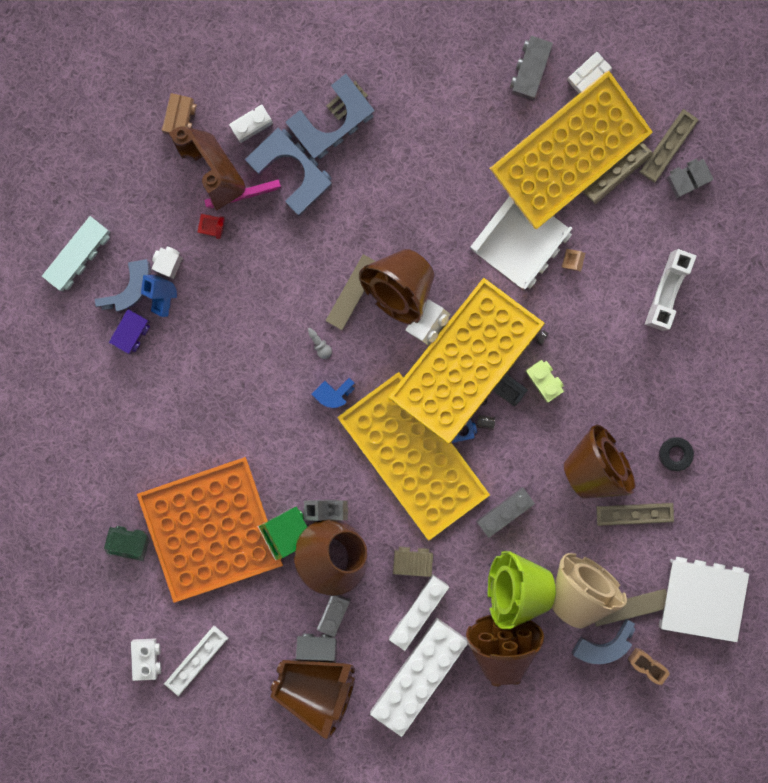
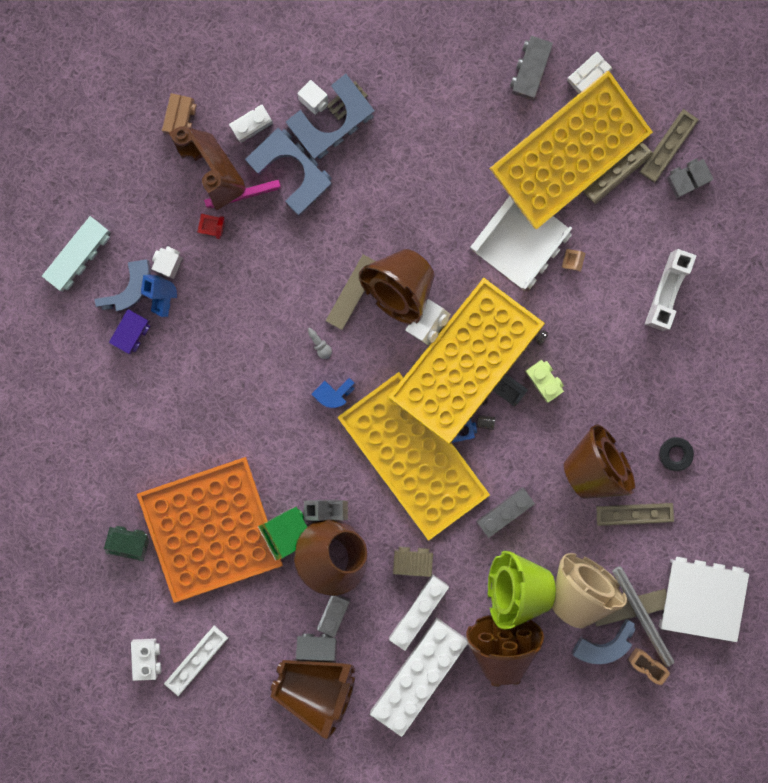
none -> white brick [297,80,329,115]
none -> light grey axle [612,566,674,667]

